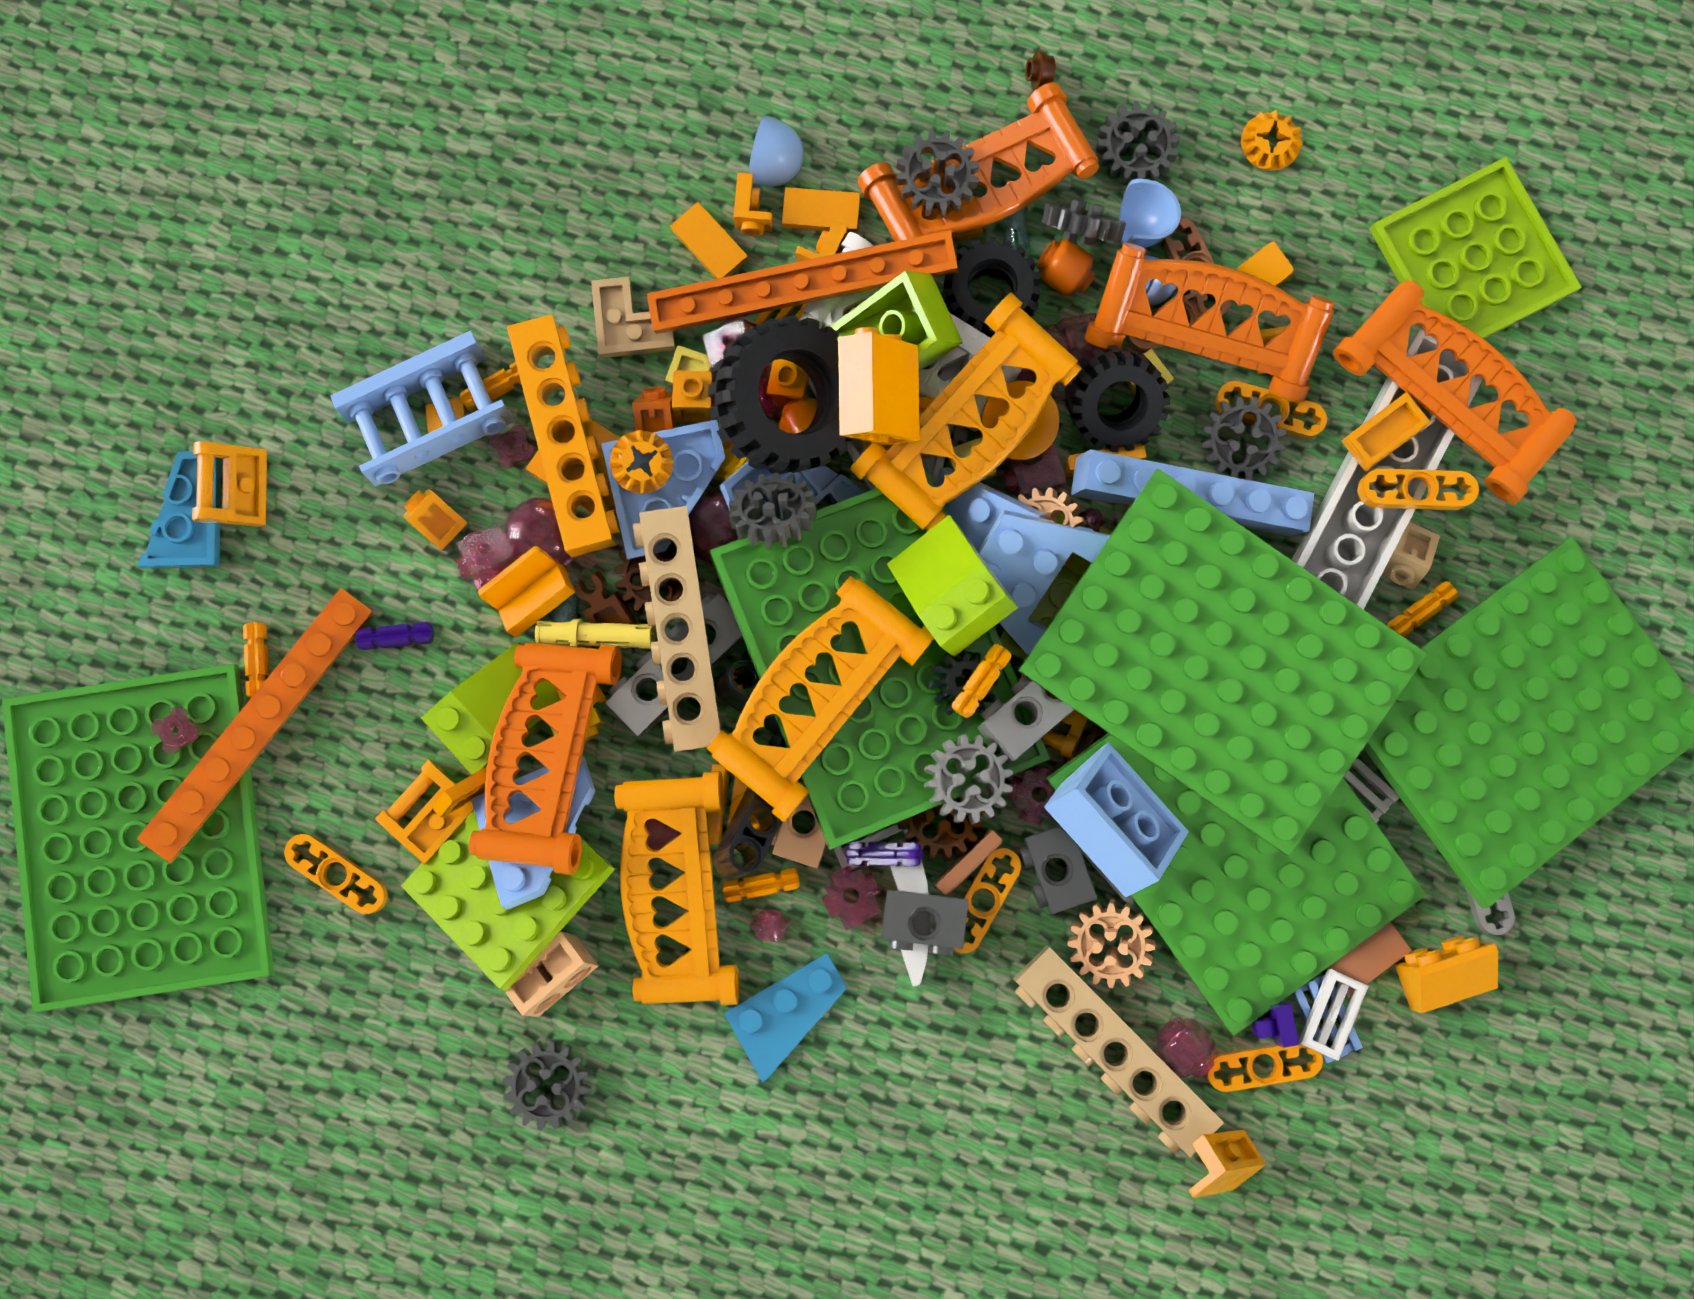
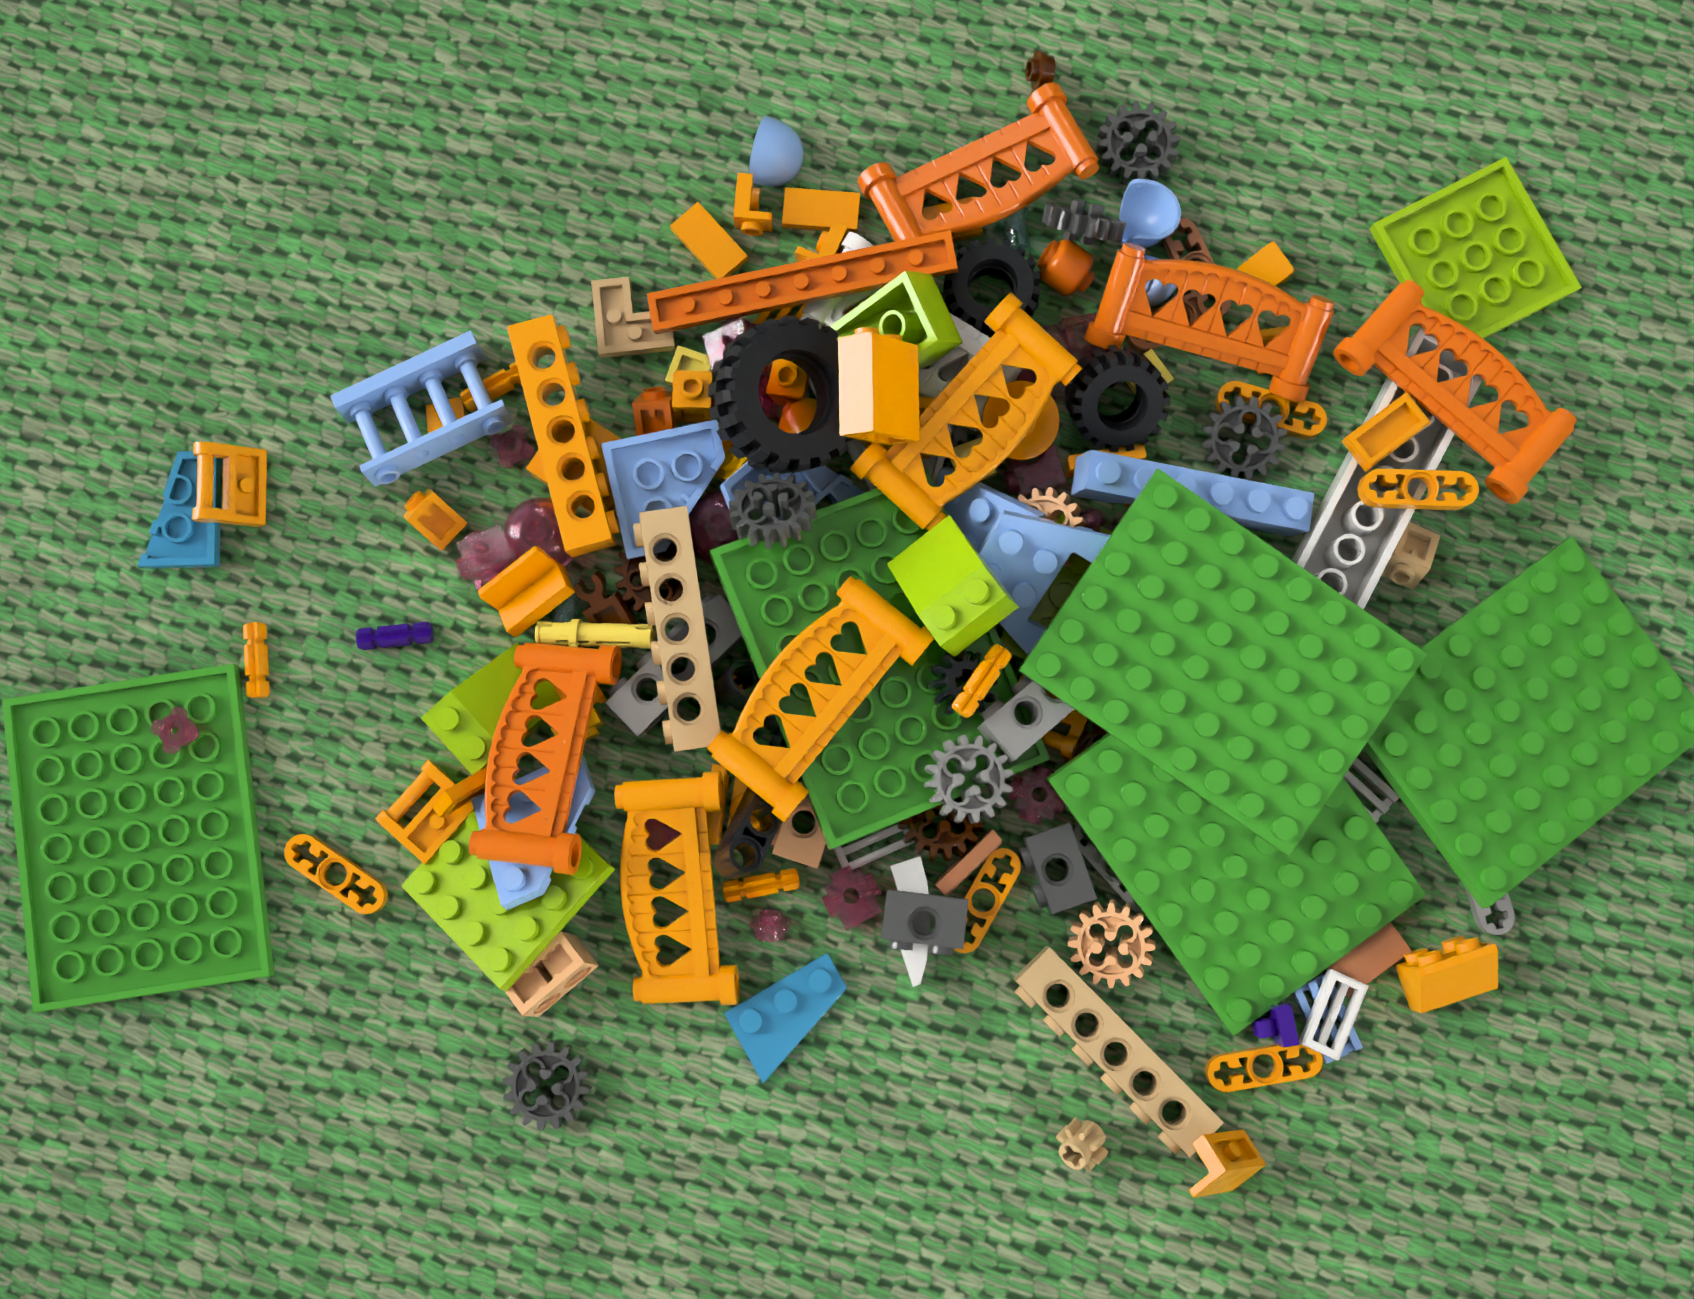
orange plate [136,588,373,863] -> none
light orange gear [610,430,674,494] -> none
axle [845,842,923,867] -> none
dark grey gear [896,130,979,217] -> none
light blue slope [1044,742,1189,898] -> none
clear pink head [1156,1016,1216,1078] -> none
light orange gear [1241,110,1303,171] -> none
light orange axle [1387,581,1459,637] -> none
none -> tan gear [1056,1118,1108,1172]

